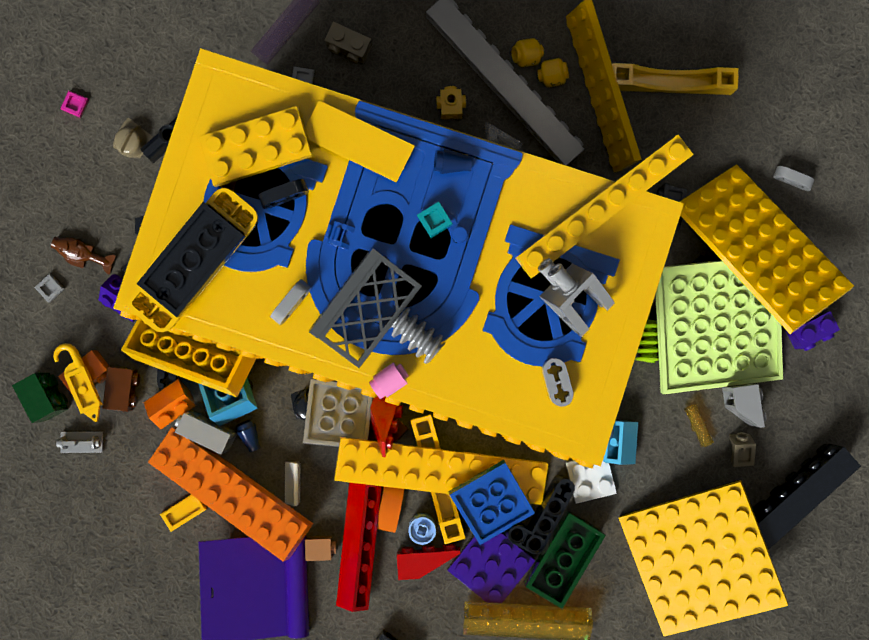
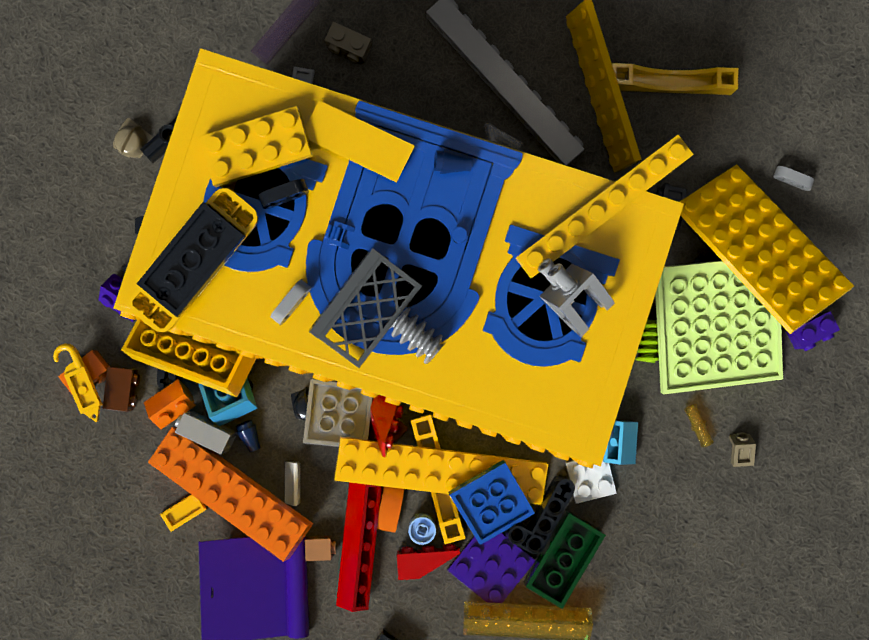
dark green brick [12,373,68,423] -> none
light grey tile [34,273,65,303] -> none
reddish brown animal [51,236,117,274] -> none
light grey hinge [56,432,103,453] -> none
dark pink tile [60,90,89,118] -> none
bright pink brick [369,362,409,399] -> none
teal plate [417,201,453,238] -> none
yellow brick [436,86,466,119] -> none
yellow head [512,38,544,67] -> none
yellow head [538,58,569,87] -> none
light grey beam [542,358,573,407] -> none
yellow plate [619,480,788,636] -> none
light grey slope [722,384,766,428] -> none
black brick [753,444,861,550] -> none

